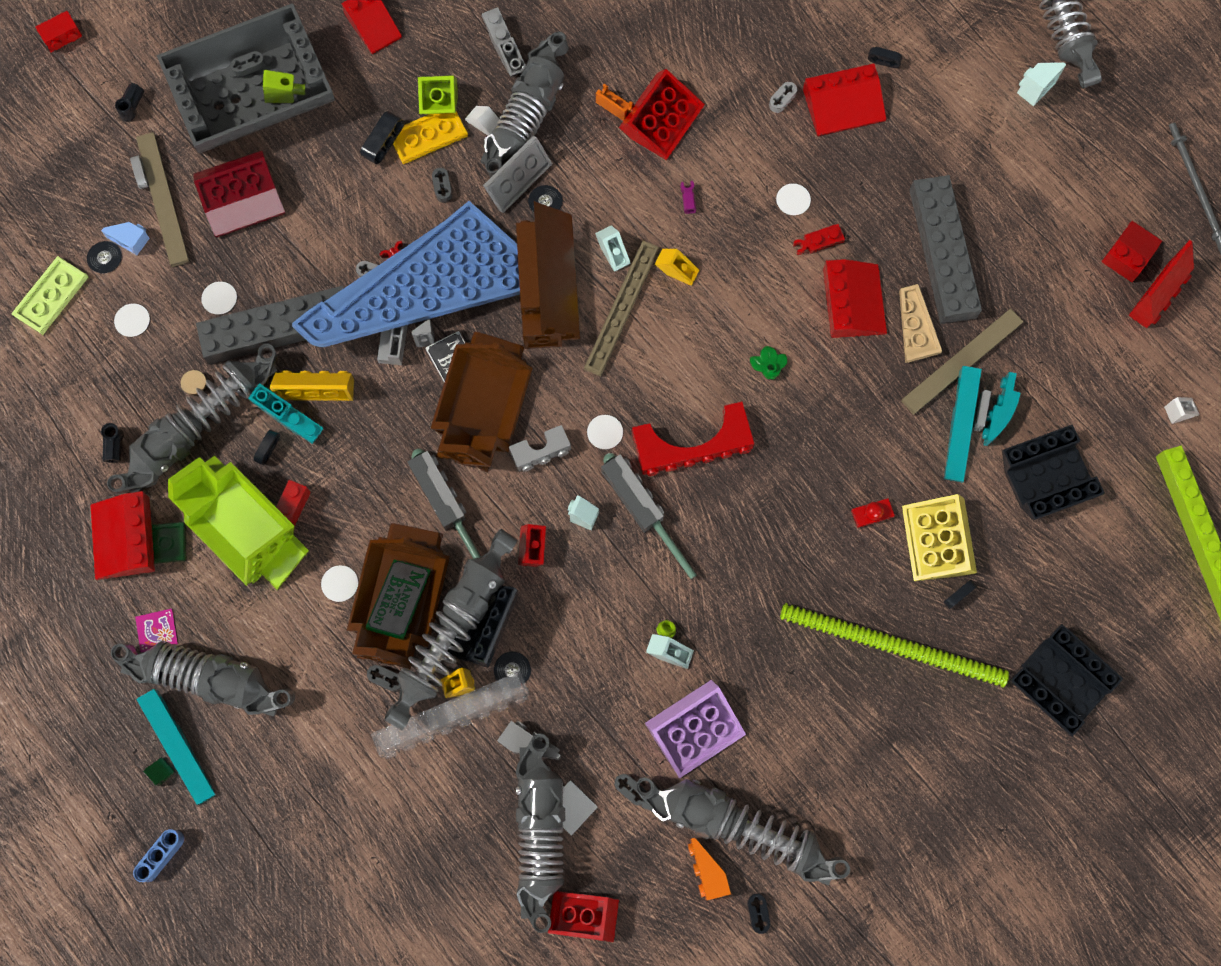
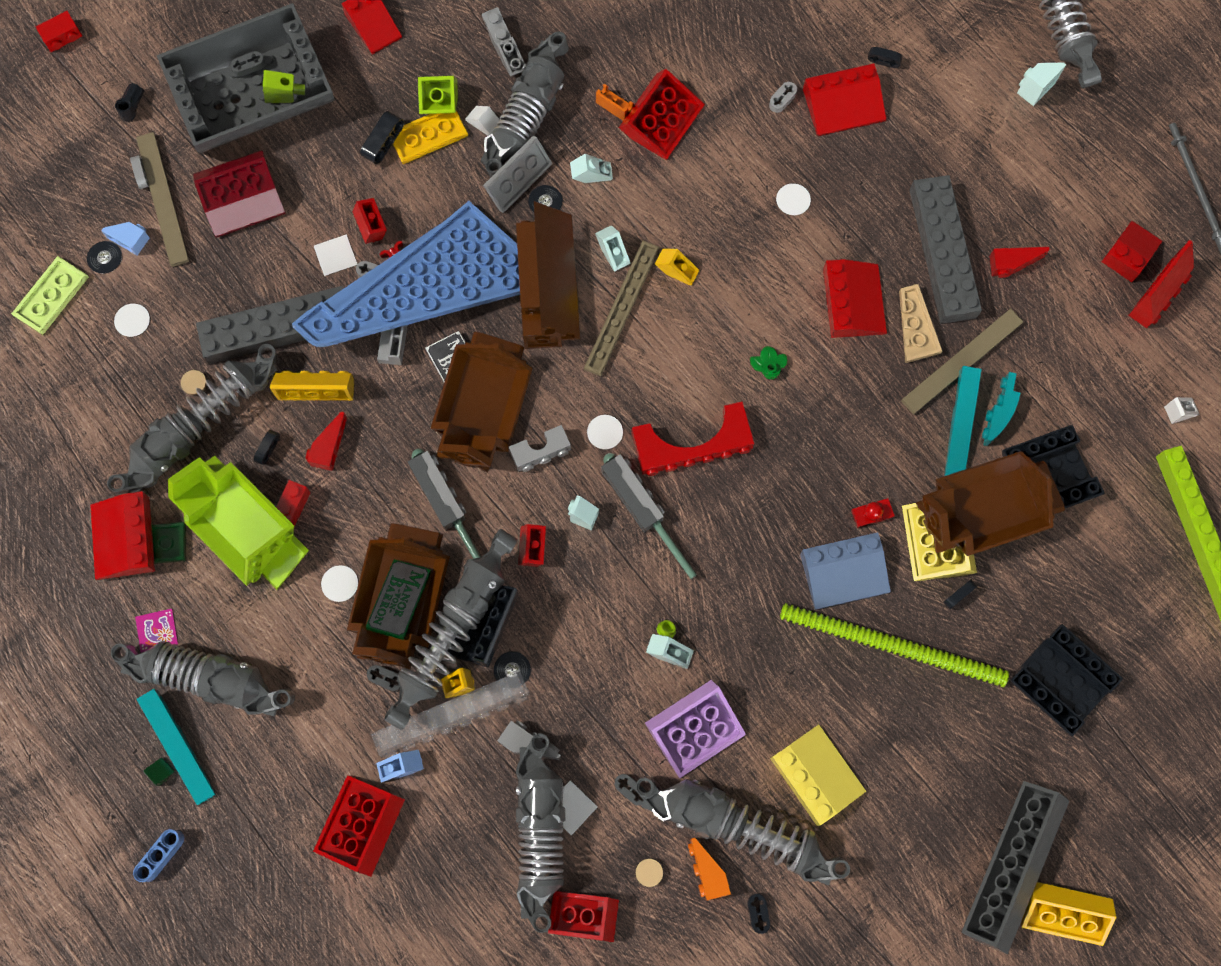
black piece [101,423,124,463] -> none
white sticker [202,282,237,314] -> none
teal slope [248,383,324,445] -> none
light grey slope [412,319,435,347] -> none
dark grey beam [432,168,452,203] -> none
magenta bar [680,181,697,214] -> none
red plate [793,224,845,255] -> none
light grey tile [973,390,991,432] -> none
none -> red slope [306,412,347,471]
none -> red slope [313,775,405,877]
none -> white sticker [314,234,357,276]
none -> red brick [352,198,387,244]
none -> light blue slope [376,750,424,783]
none -> light aqua slope [570,154,613,183]
none -> tan piece [636,859,663,887]
none -> light yellow slope [770,725,866,826]
none -> sand blue slope [800,532,891,610]
none -> reddish brown panel [916,451,1065,556]
none -> dark grey brick [961,781,1069,955]
none -> red slope [989,247,1050,278]
none -> yellow slope [1021,882,1116,946]

